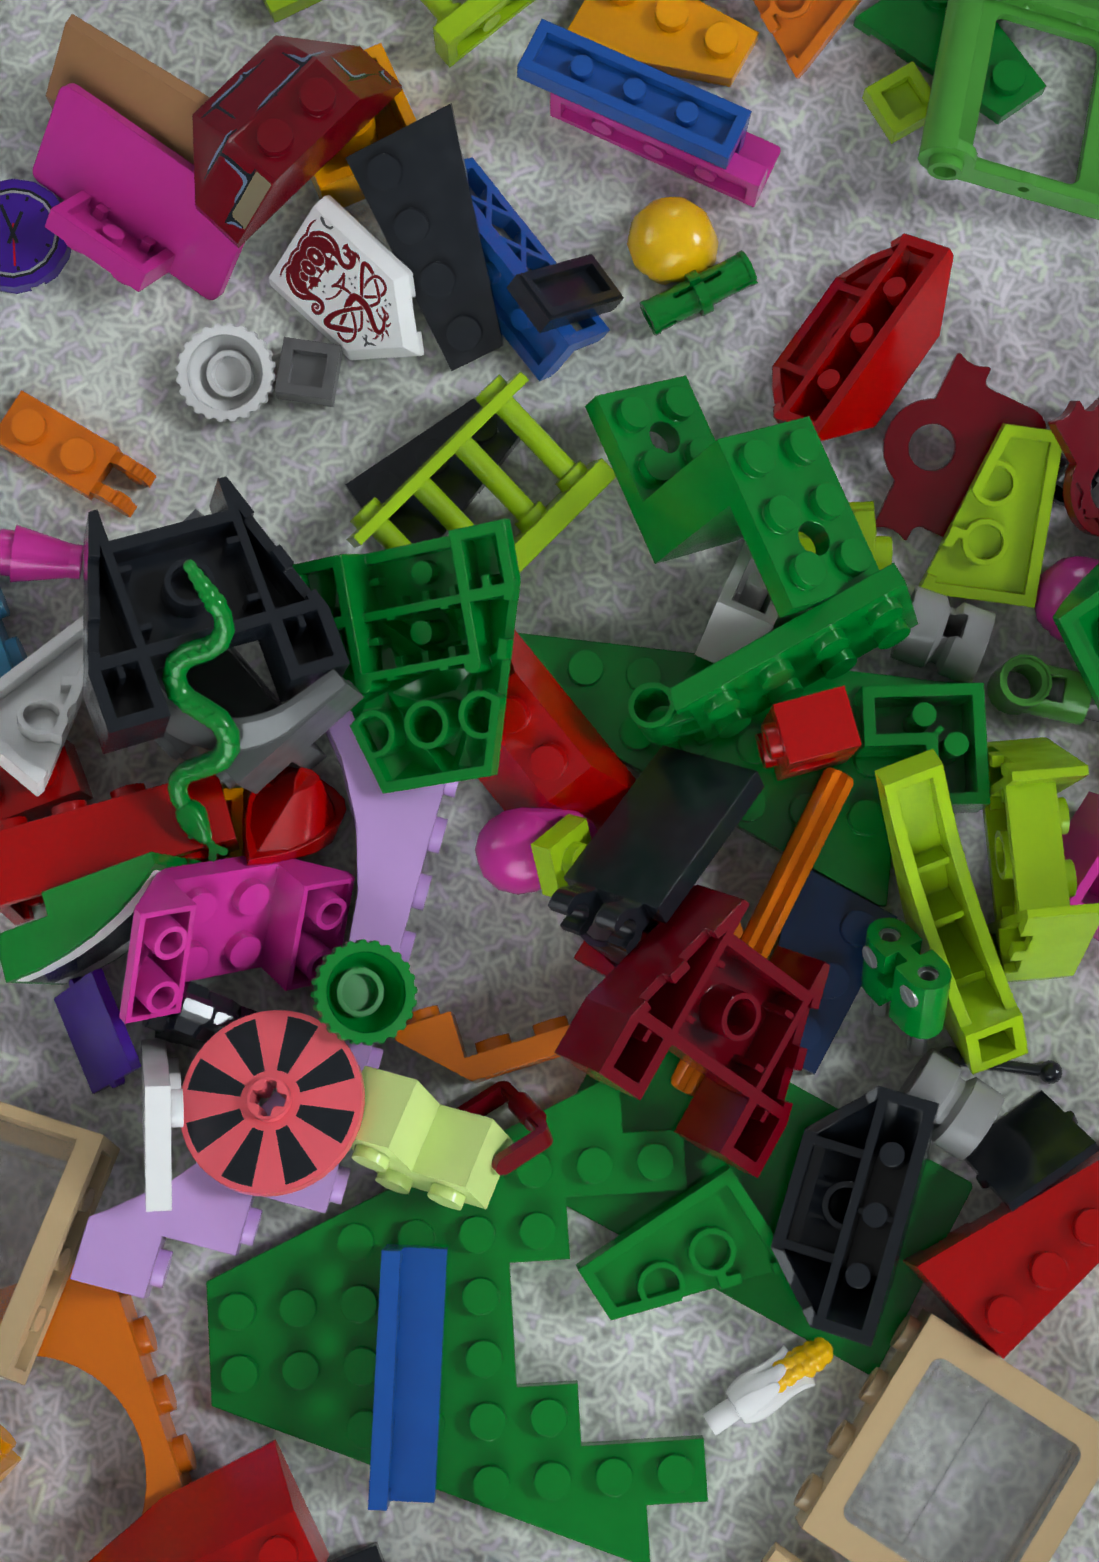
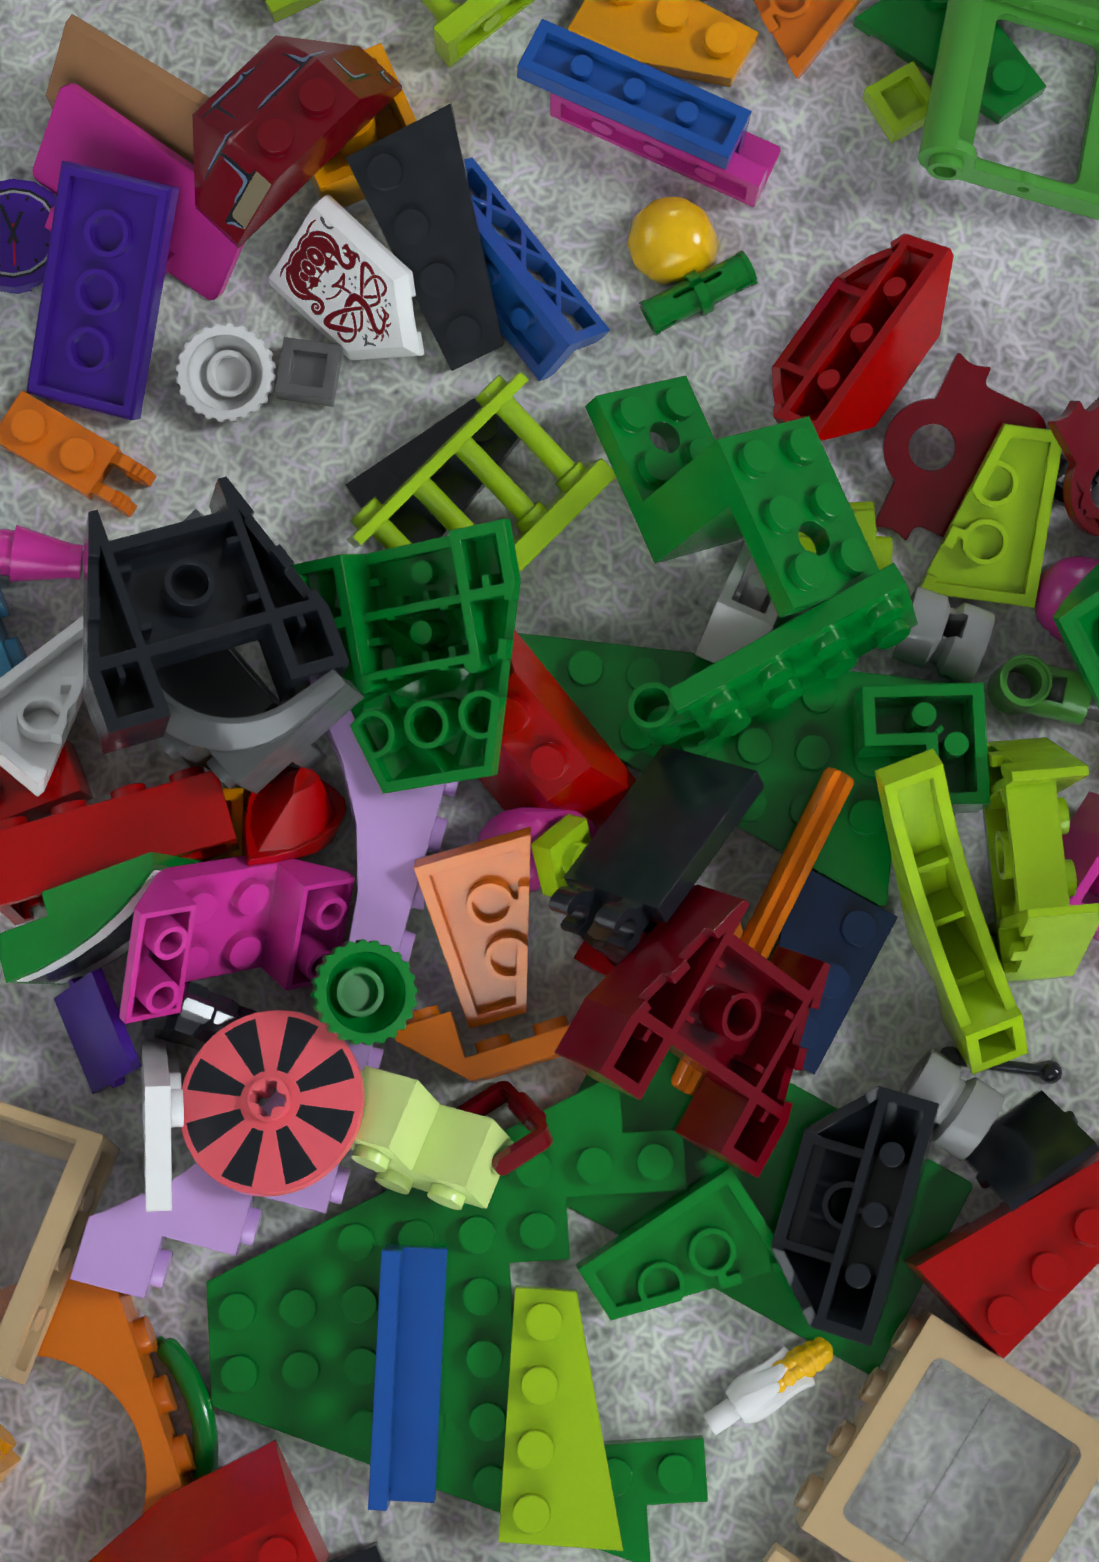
green animal [161,559,240,862] -> none
black tile [507,254,624,333] -> none
red brick [755,685,862,781] -> none
green piece [861,918,952,1056] -> none
none -> dark purple tile [26,161,179,420]
none -> green piece [157,1336,219,1479]
none -> orange wing [414,826,531,1029]
none -> lime wing [498,1285,623,1551]

